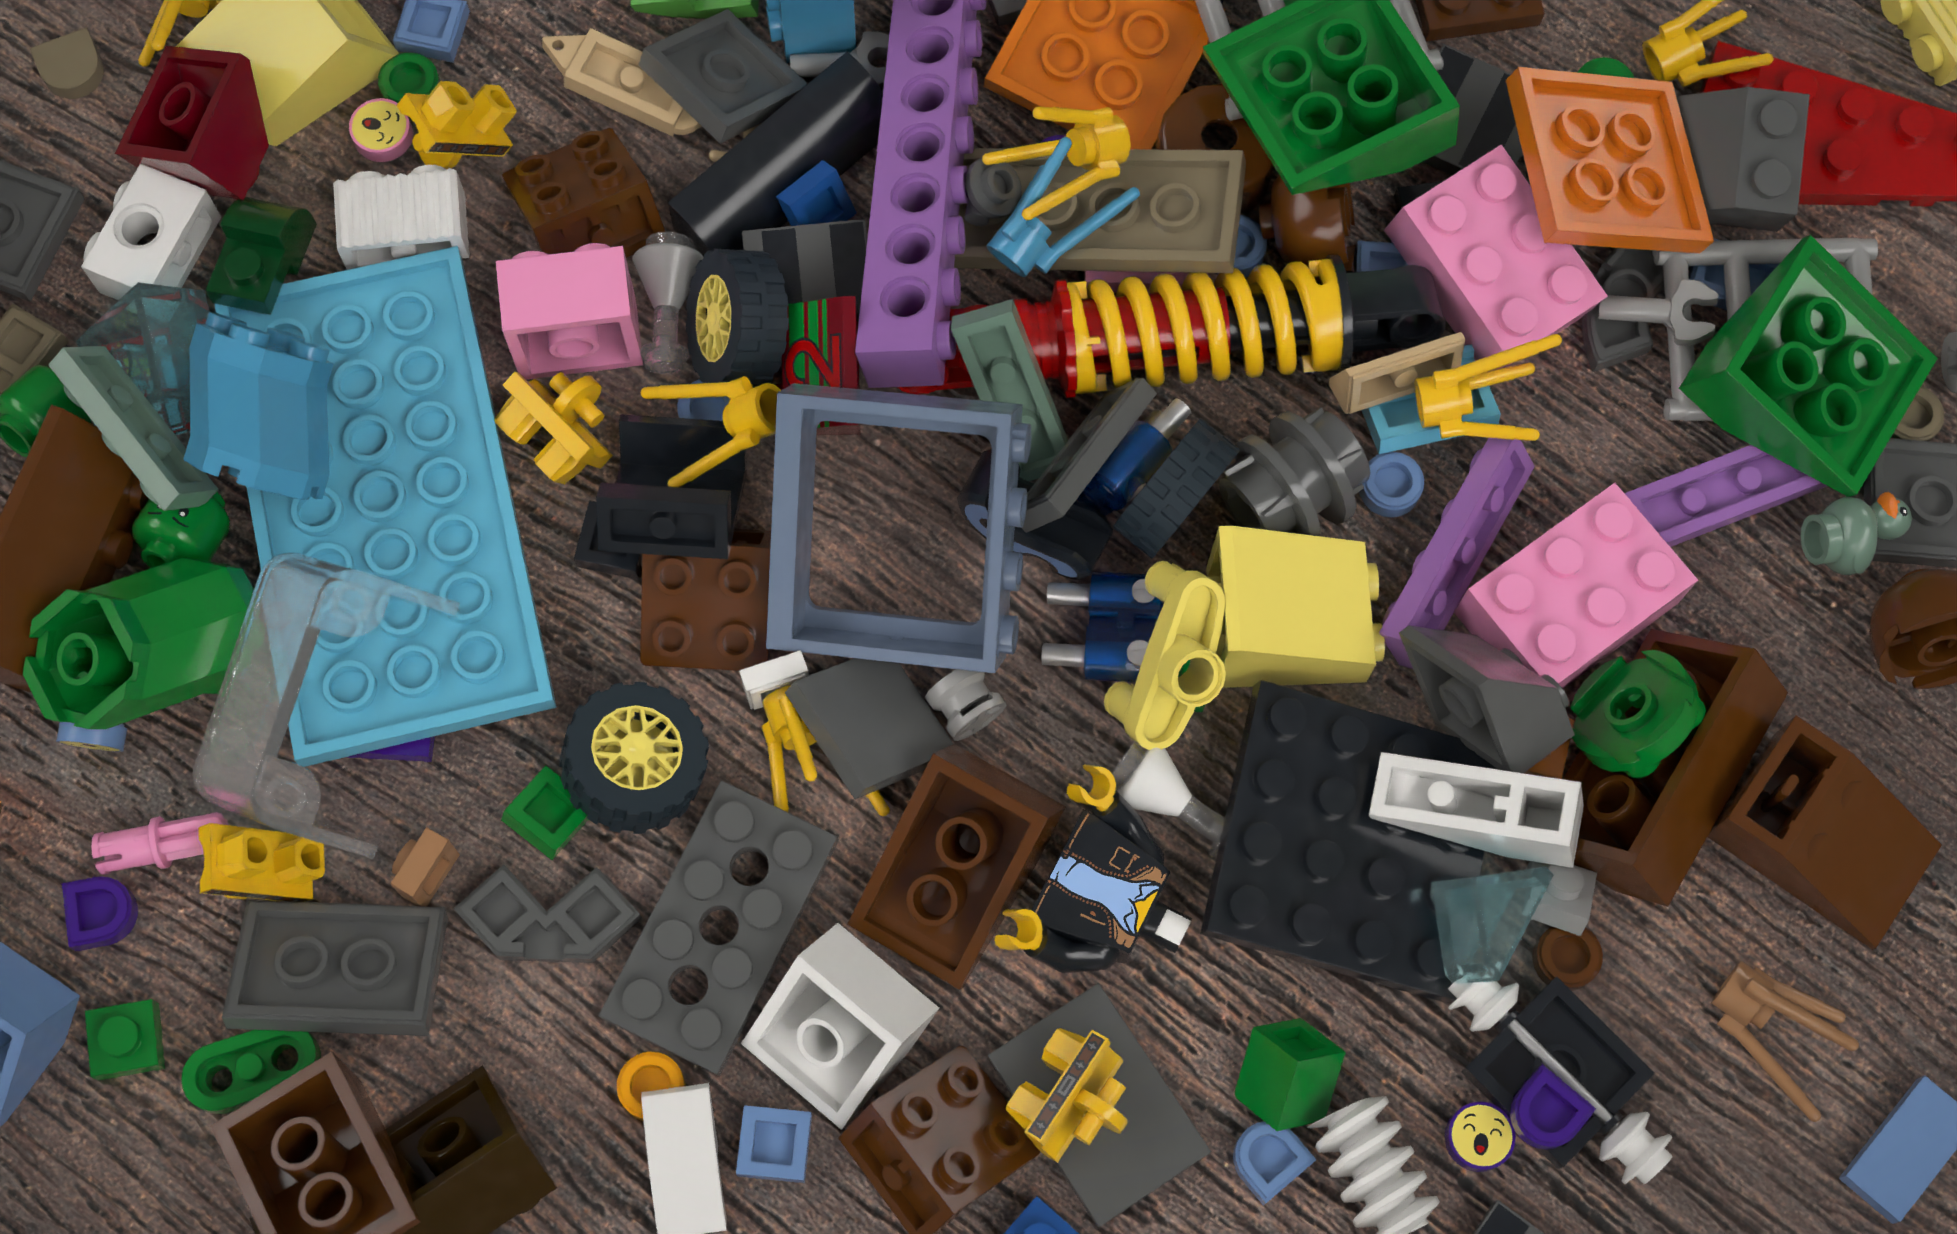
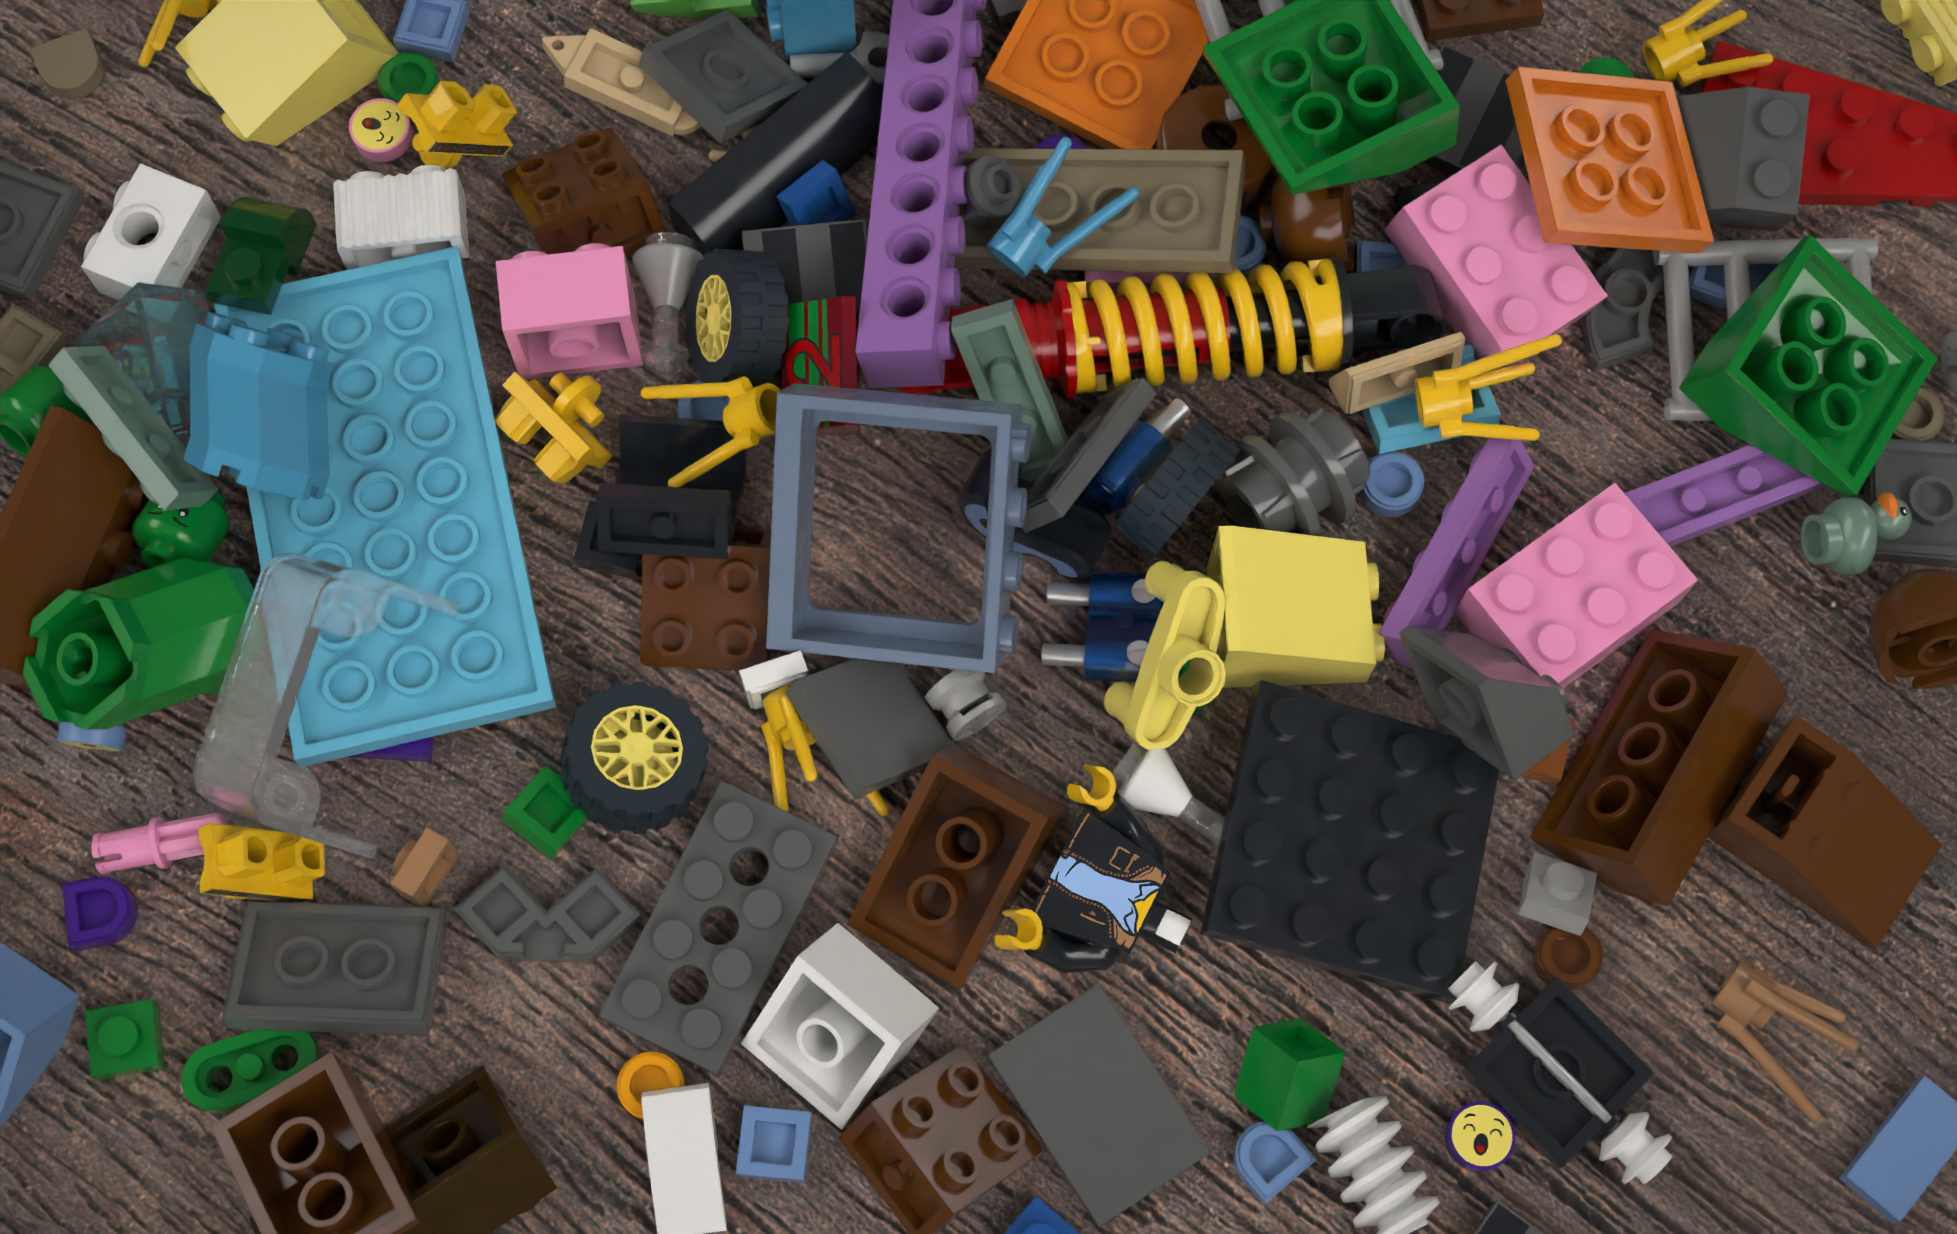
dark red slope [115,46,269,200] -> none
yellow plant [982,106,1131,221] -> none
yellow hips [1006,1028,1128,1163] -> none
white slope [1369,752,1584,868] -> none
clear light blue slope [1431,867,1554,984] -> none
dark purple tile [1510,1064,1596,1149] -> none
green plate [1571,650,1706,778] -> none
light grey bar [1599,279,1718,346] -> none

